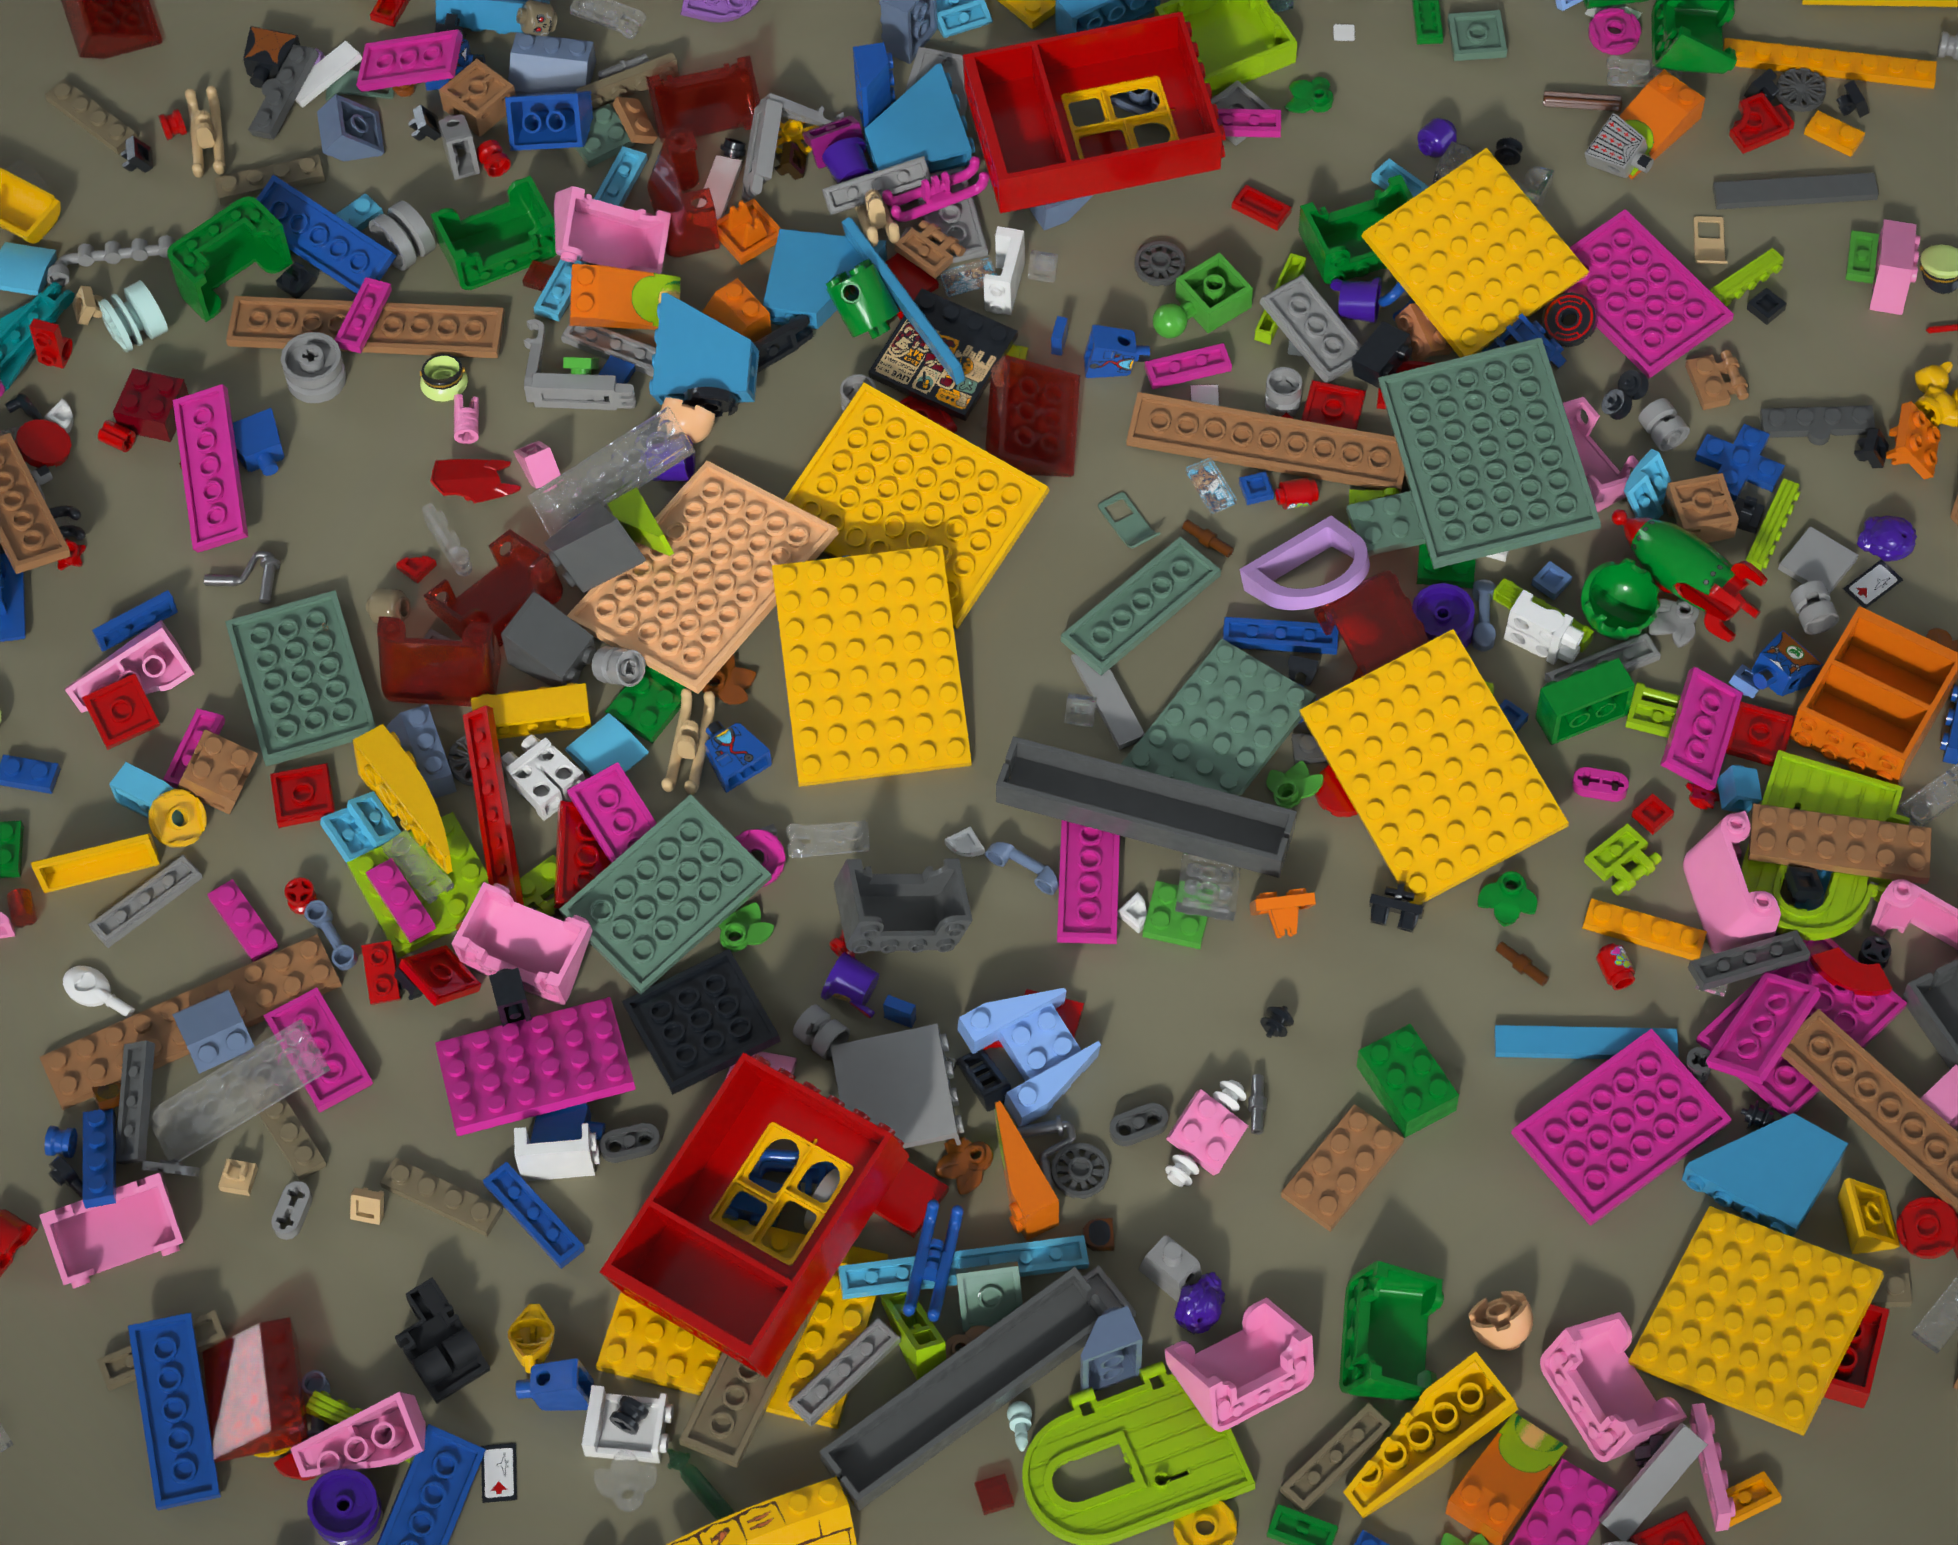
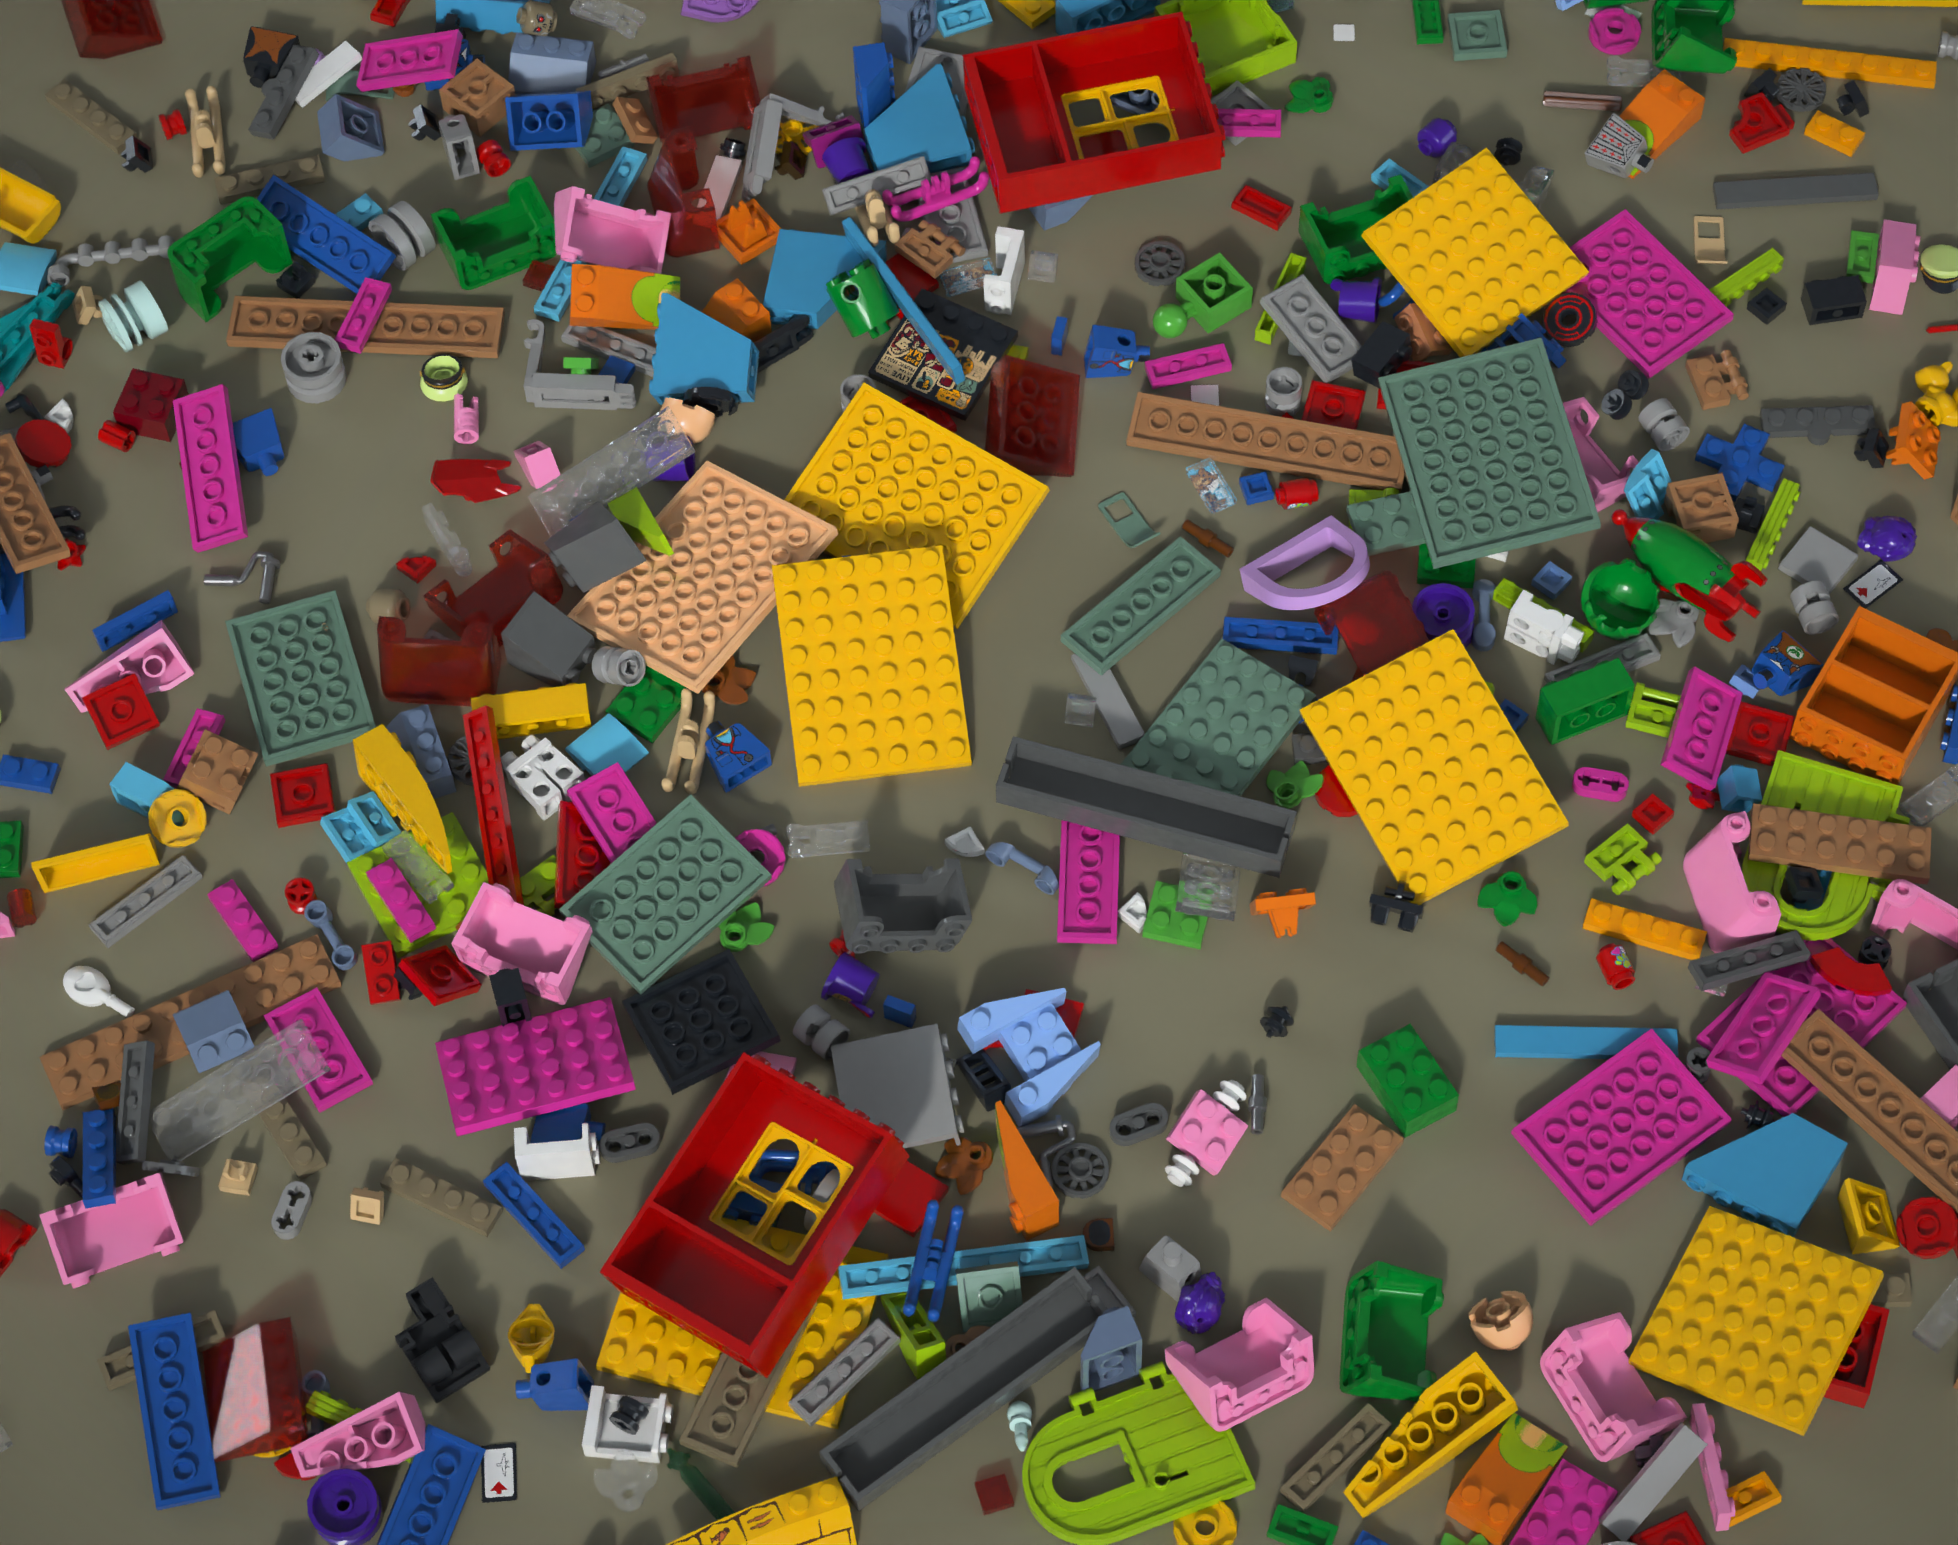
none -> black brick [1801,275,1867,325]

